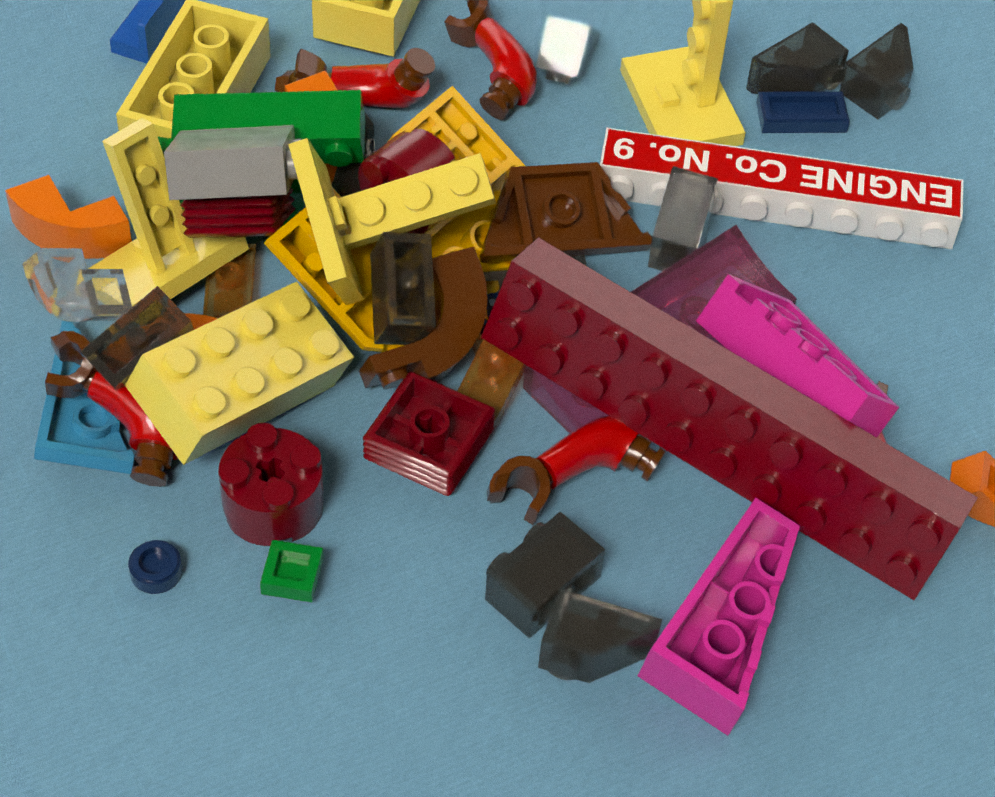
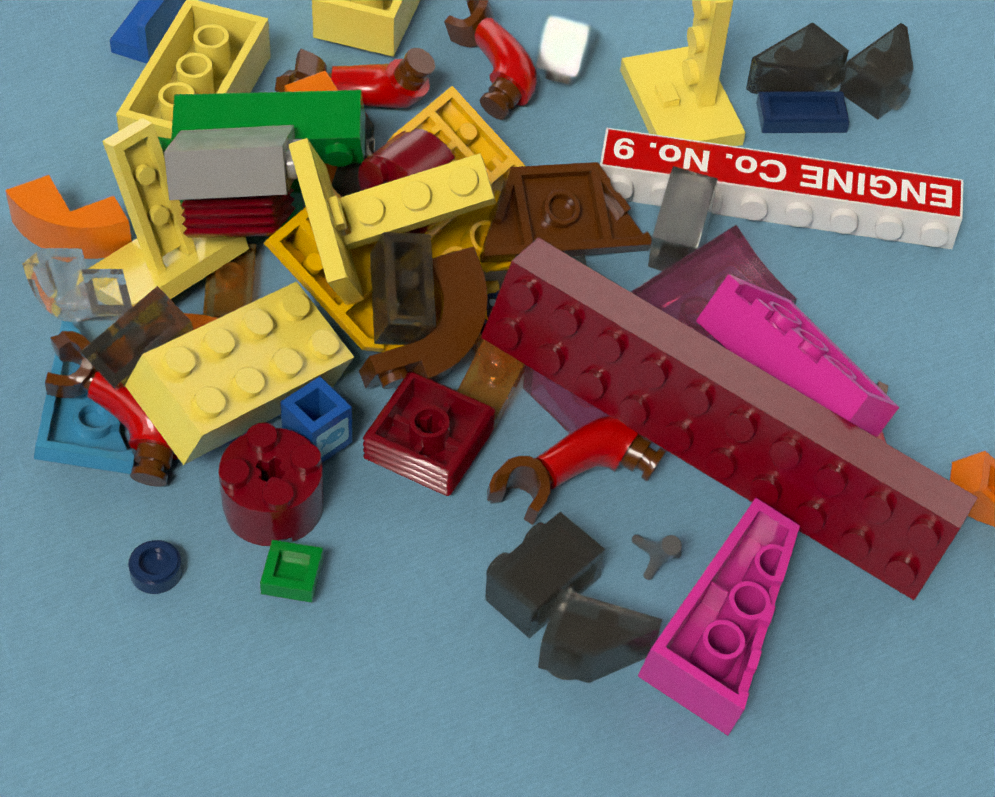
none -> blue brick [280,376,353,463]
none -> dark grey bar [631,534,682,580]

